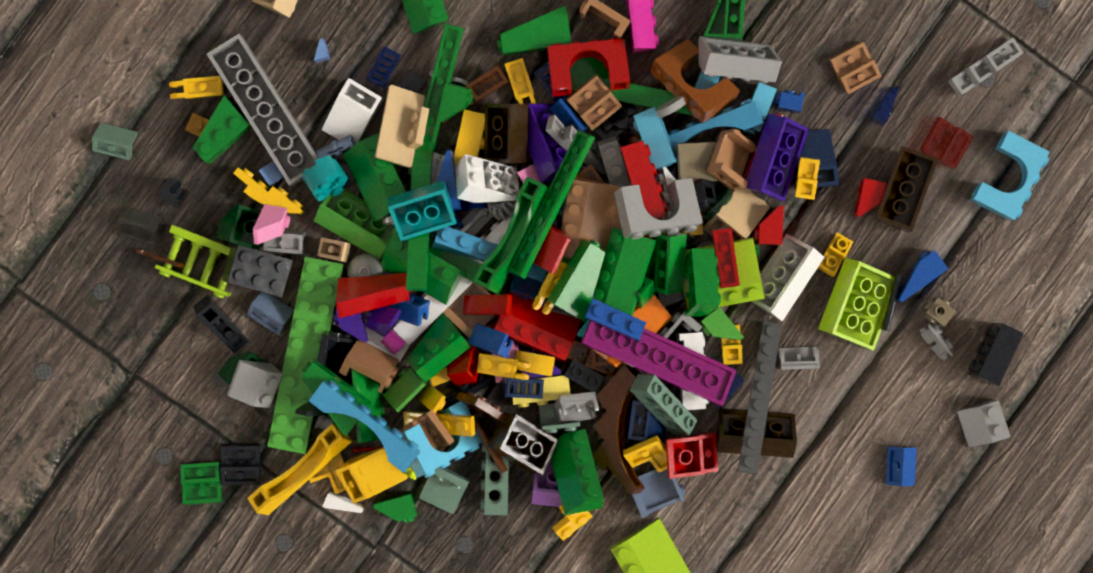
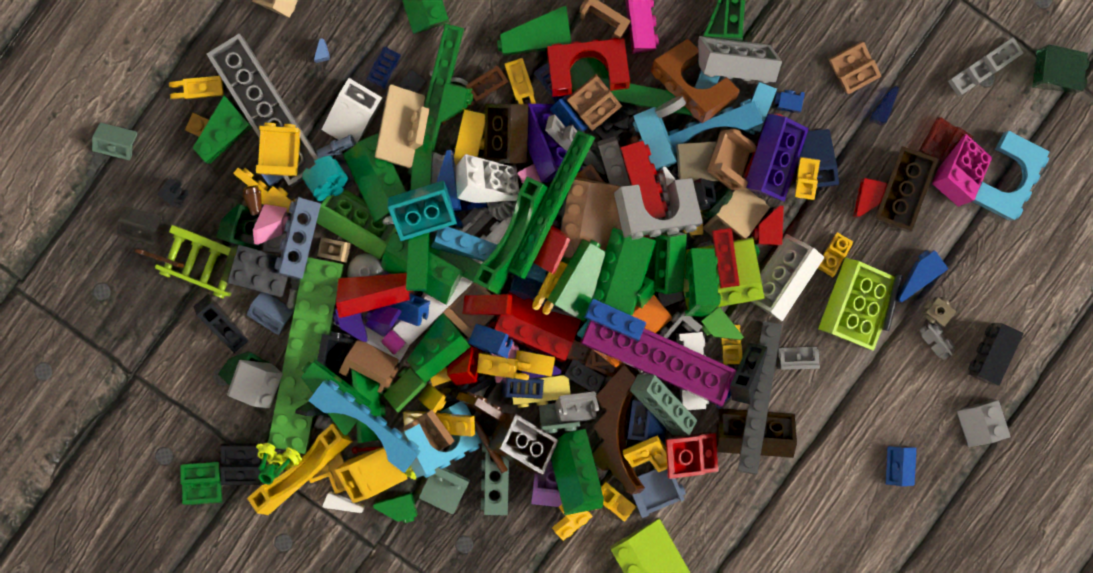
none -> reddish brown cone [242,185,262,215]
none -> yellow panel [256,123,301,176]
none -> plant [256,443,302,485]
none -> sand blue brick [275,197,321,280]
none -> light grey piece [286,278,300,309]
none -> yellow slope [601,482,637,522]
none -> black slope [730,343,768,404]
none -> dark pink slope [932,134,992,206]
none -> clear green slope [1032,44,1090,93]

